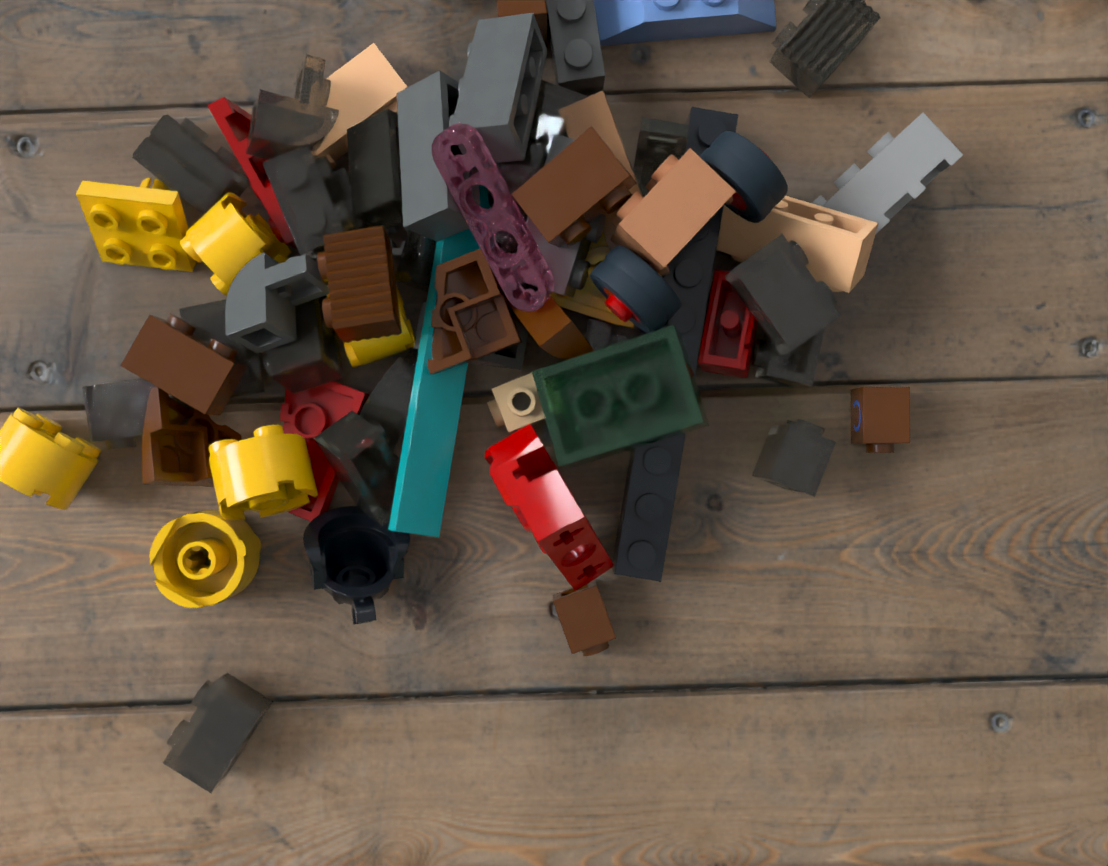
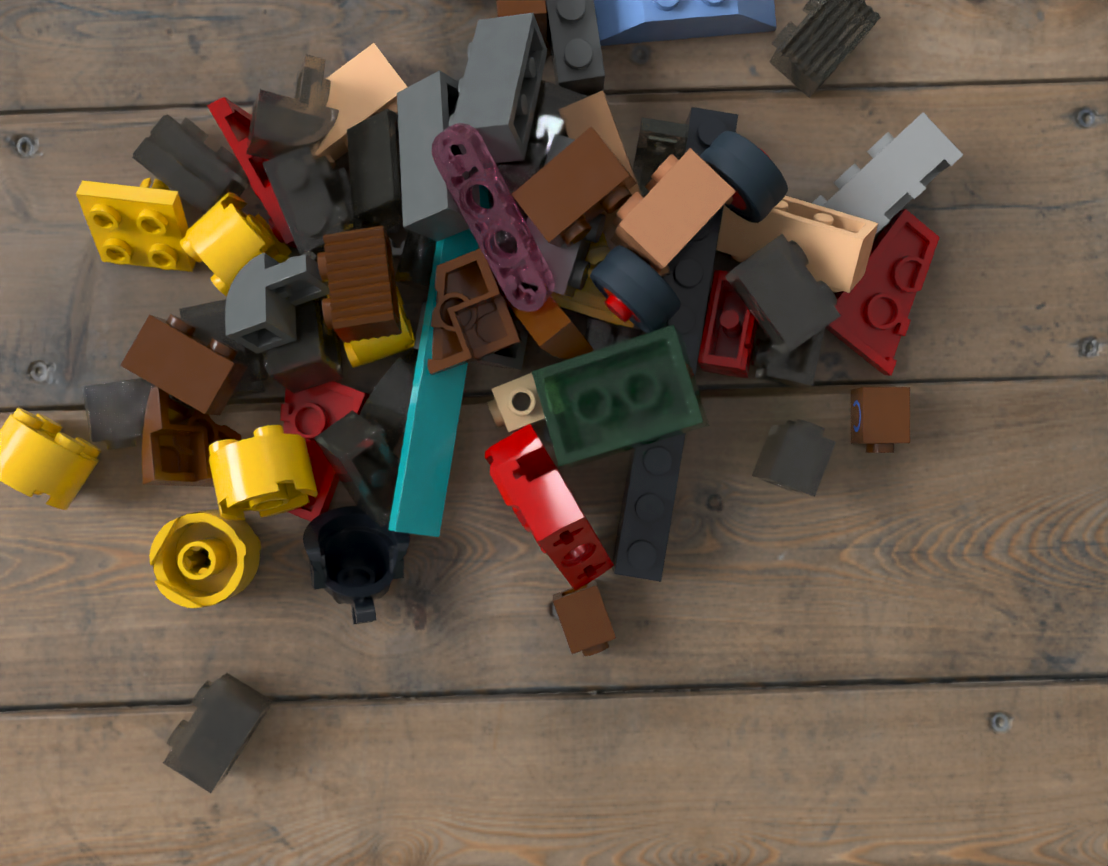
none -> red wing [816,209,940,376]

